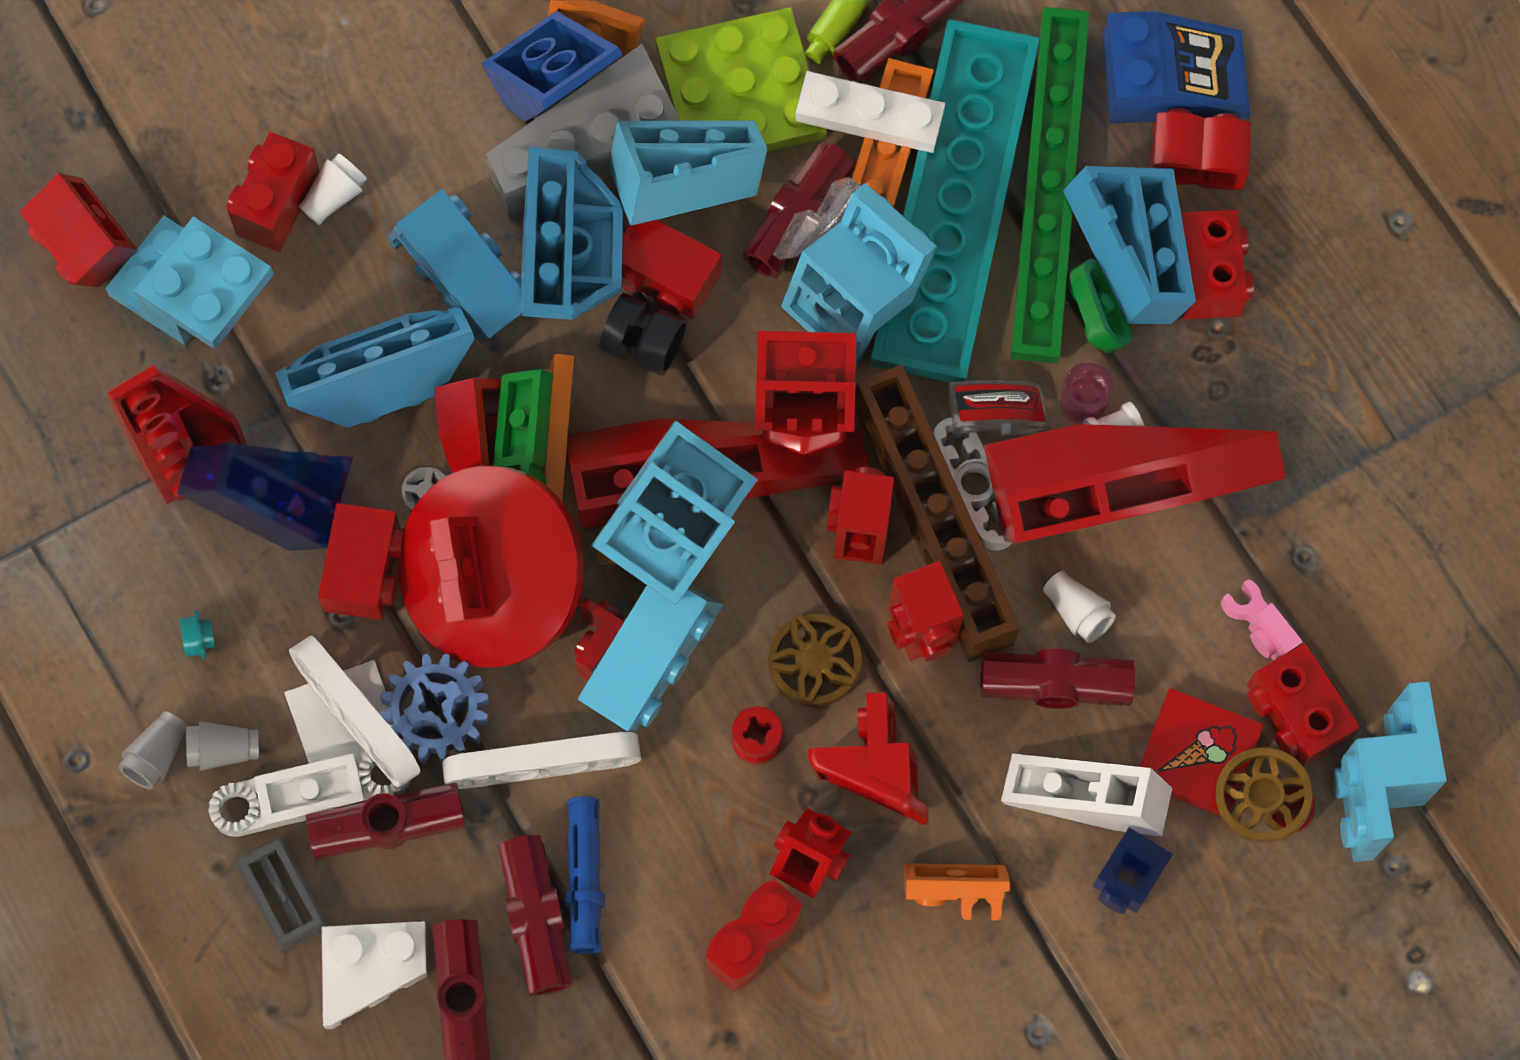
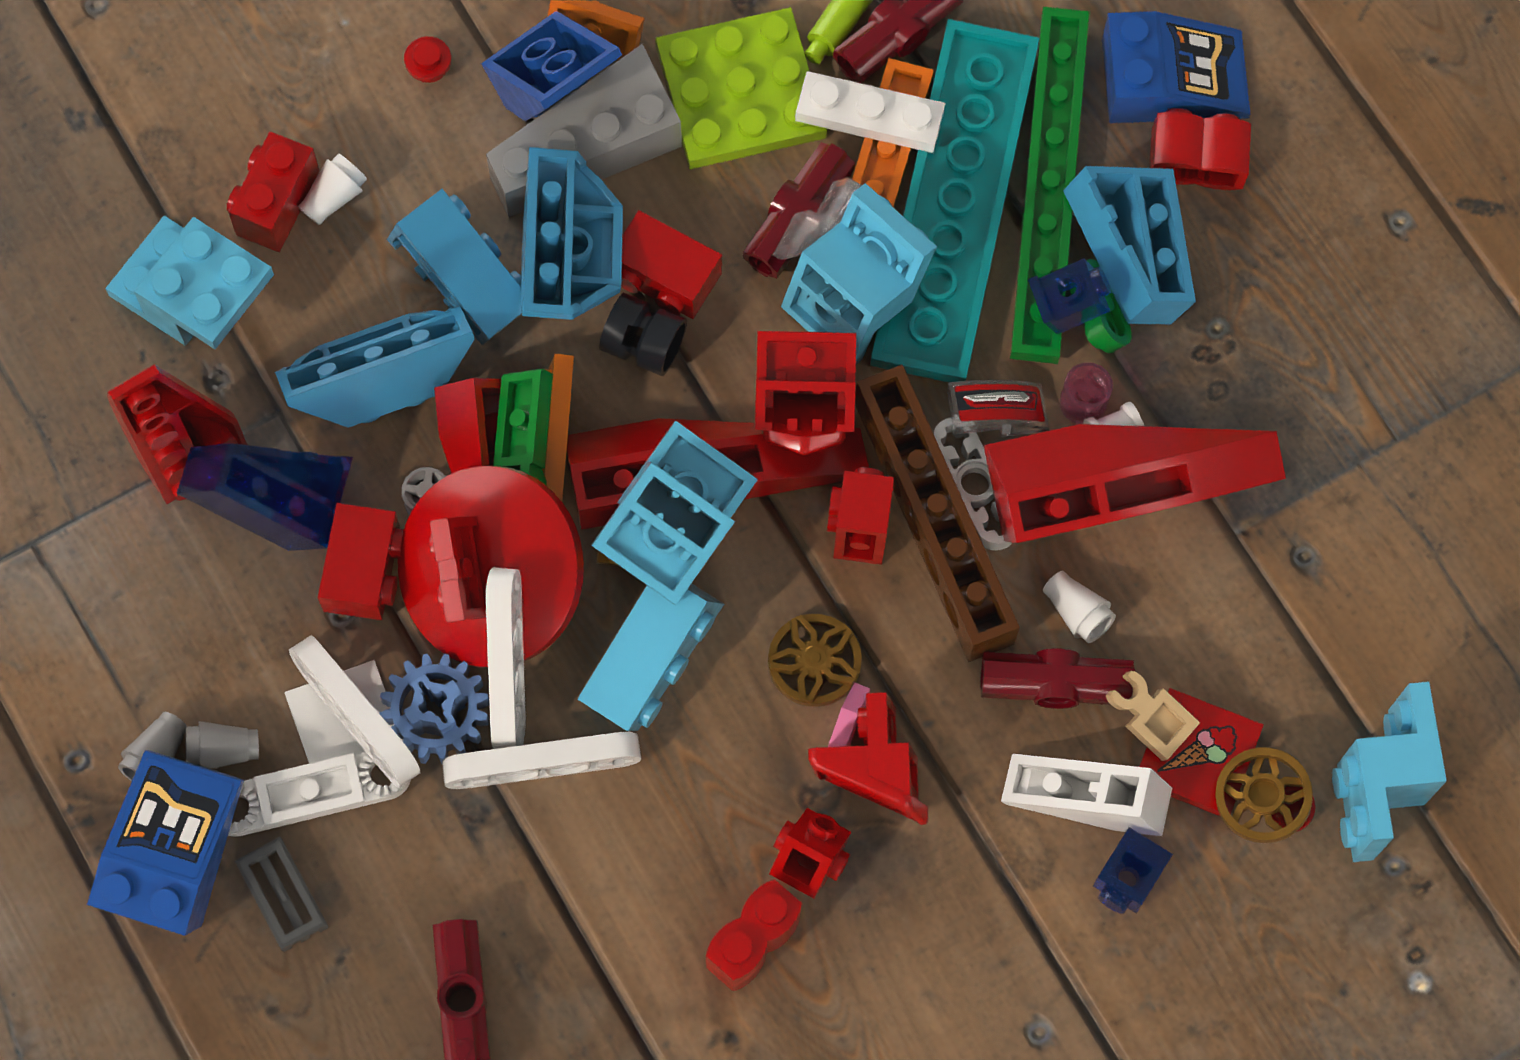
red brick [19,173,138,288] -> none
teal plate [179,611,215,660] -> none
dark red piece [306,783,466,860] -> none
white wing [322,921,428,1029] -> none
dark red piece [498,835,573,996] -> none
blue pin [564,797,605,954] -> none
red bracket [574,598,625,681] -> none
medium azure wedge [608,121,767,226] -> none
red wheel [732,706,783,765] -> none
red brick [887,561,964,661] -> none
orange plate [904,863,1010,920] -> none
red brick [1181,210,1254,320] -> none
bright pink plate [1221,579,1303,660] -> none
red brick [1247,643,1361,767] -> none
none -> slope [87,750,244,936]
none -> red plate [404,36,451,83]
none -> white beam [486,567,526,749]
none -> bright pink tile [828,682,870,747]
none -> clear blue brick [1028,259,1111,334]
none -> tan plate [1105,671,1200,761]

